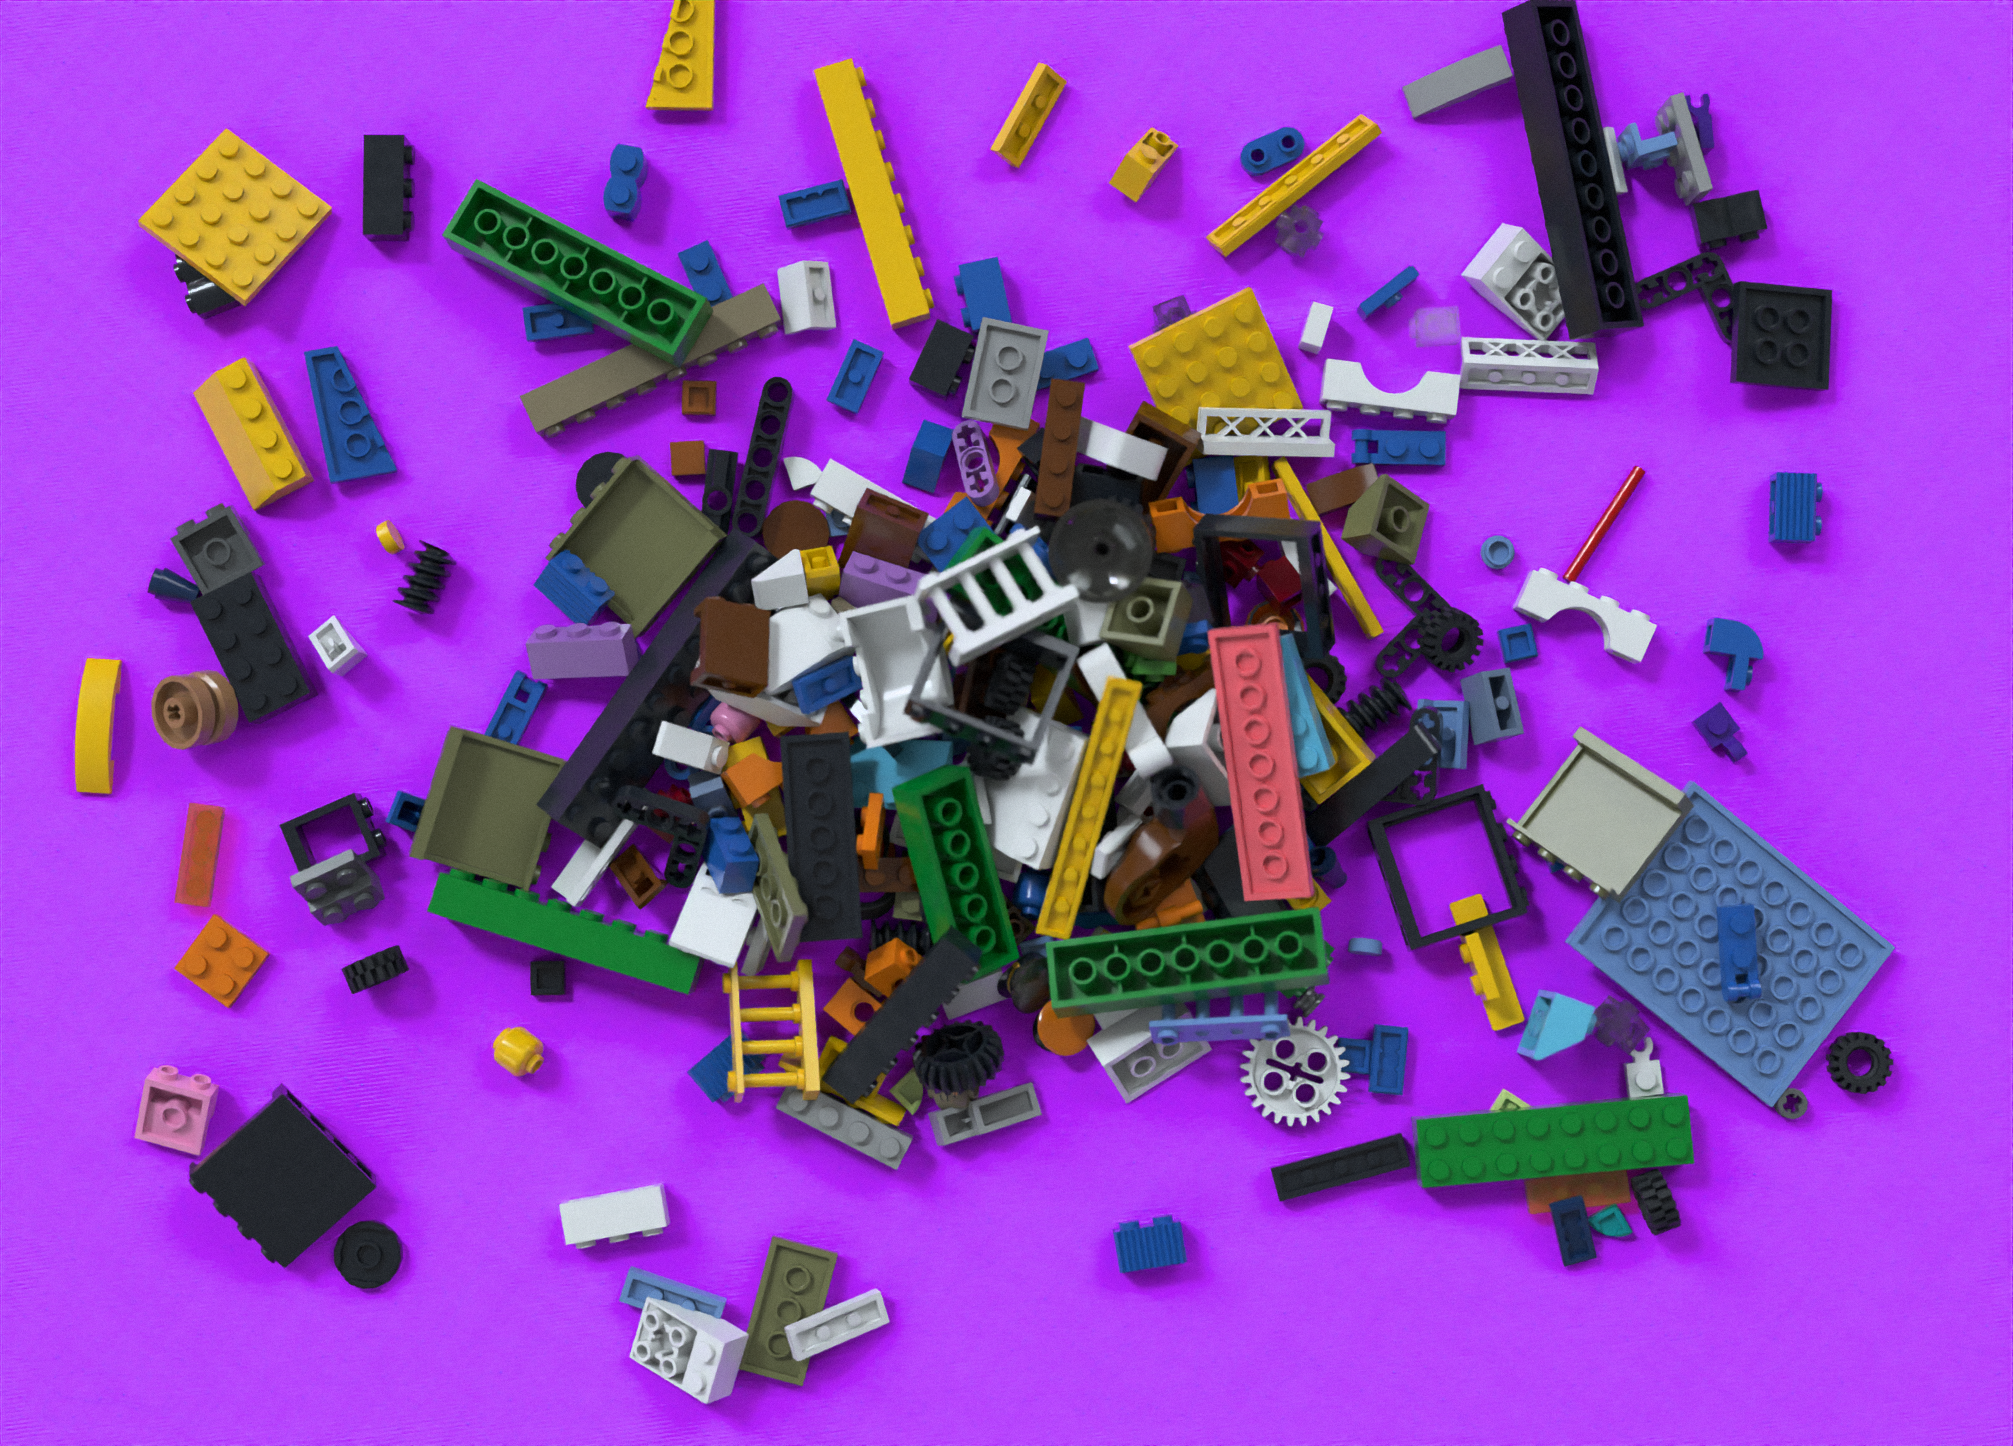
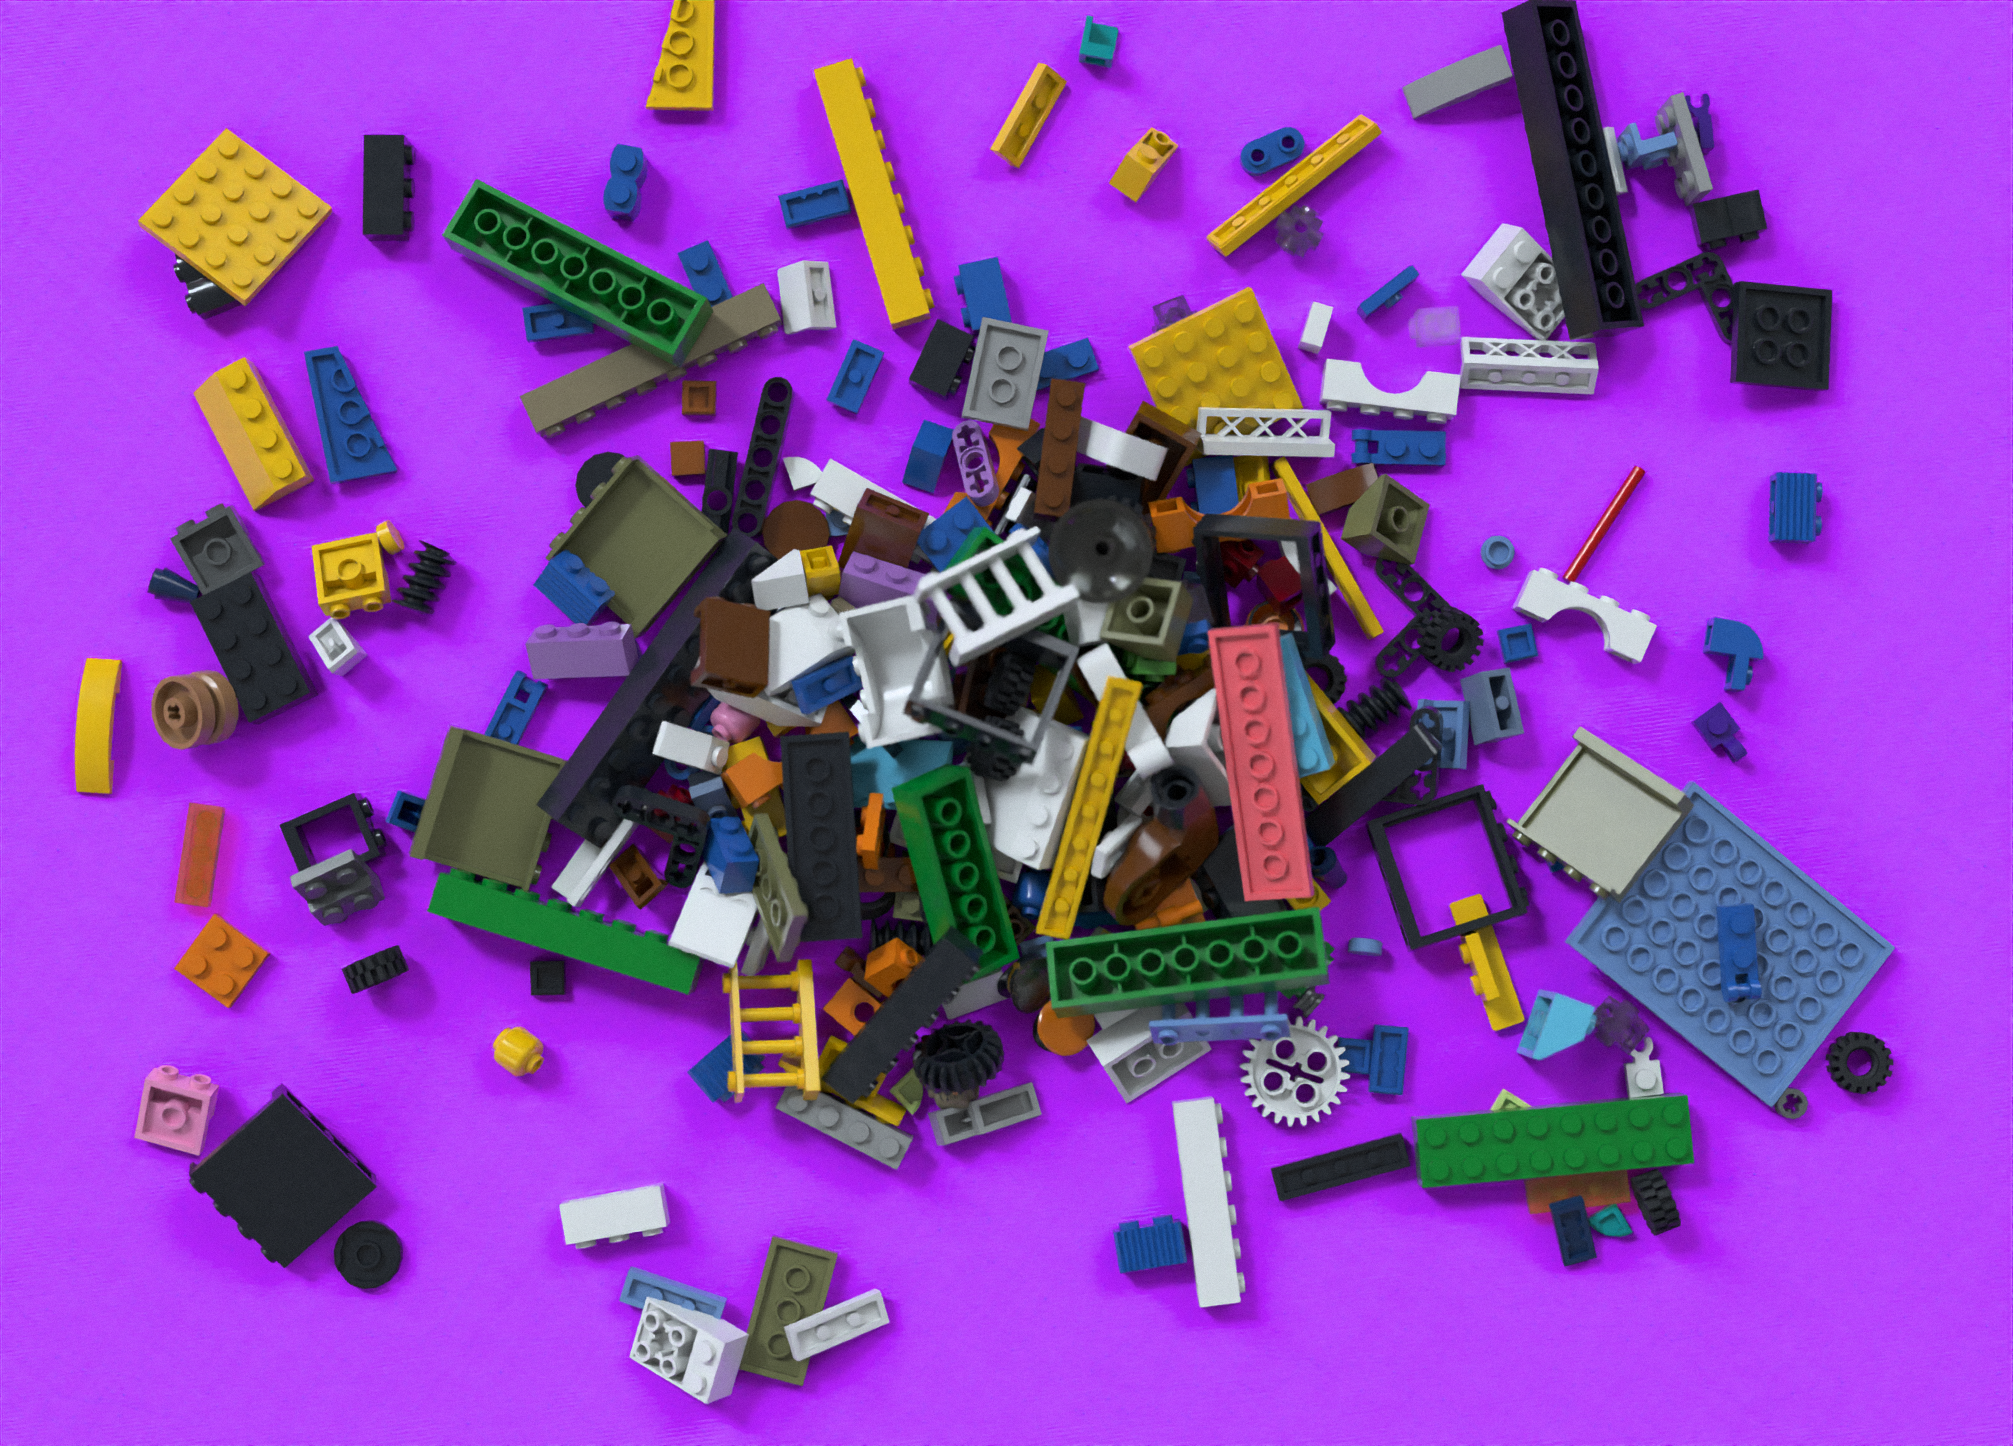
none -> yellow plate [311,532,391,619]
none -> teal panel [1079,15,1118,68]
none -> white brick [1172,1096,1246,1308]

